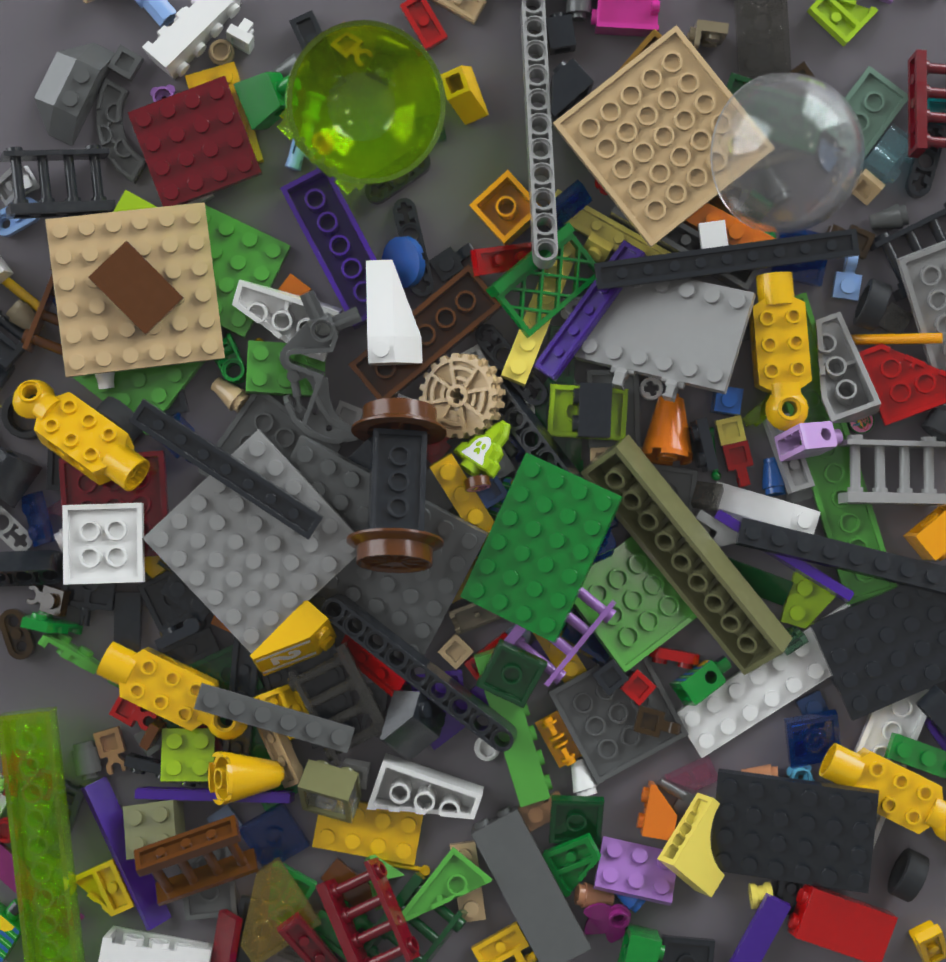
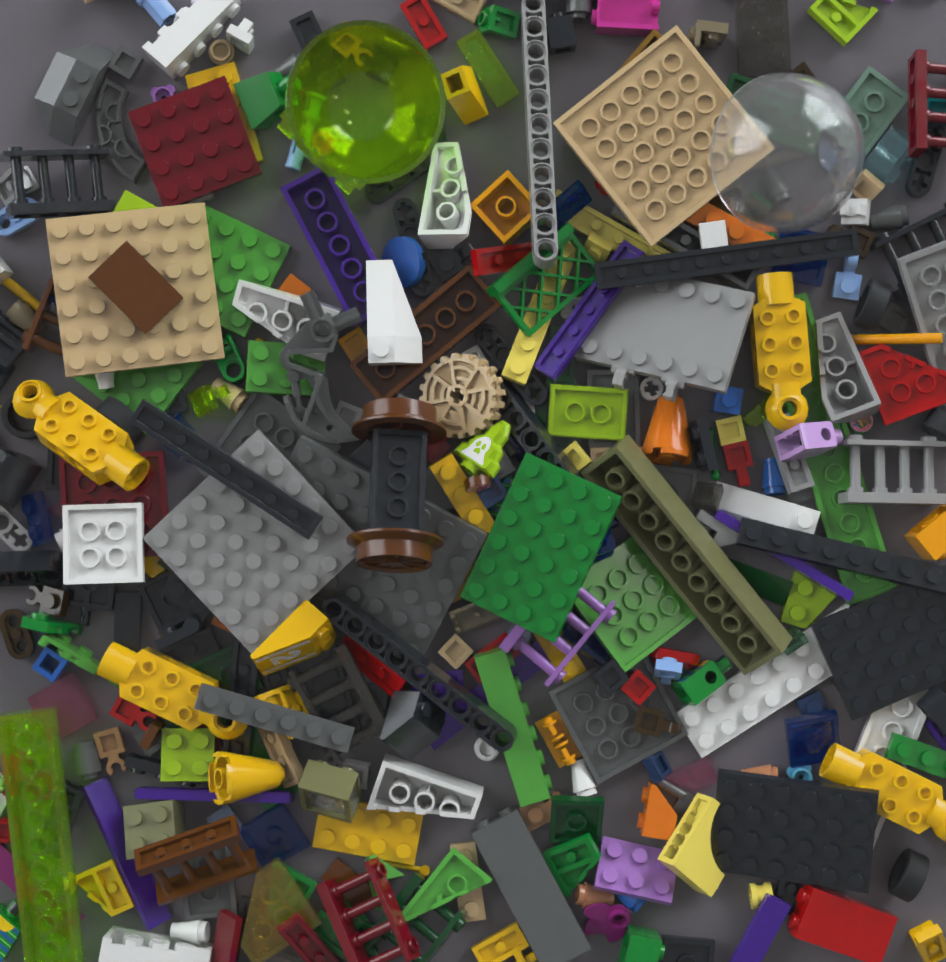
dark green tile [476,639,548,708] -> none
black slope [550,58,594,128] -> none
black brick [572,382,612,439] -> none
none -> clear pink tile [27,673,99,744]
none -> blue brick [31,644,72,682]
none -> white cone [170,919,211,945]
none -> clear neon green plate [188,384,230,418]
none -> light orange plate [338,327,368,362]
none -> white wedge [417,142,472,249]
none -> clear neon green plate [456,28,519,109]
none -> green bracket [478,4,521,40]
none -> light yellow plate [563,441,592,471]
none -> dark blue tile [642,750,672,784]
none -> light blue plate [654,657,683,685]
none -> white tile [840,198,871,226]

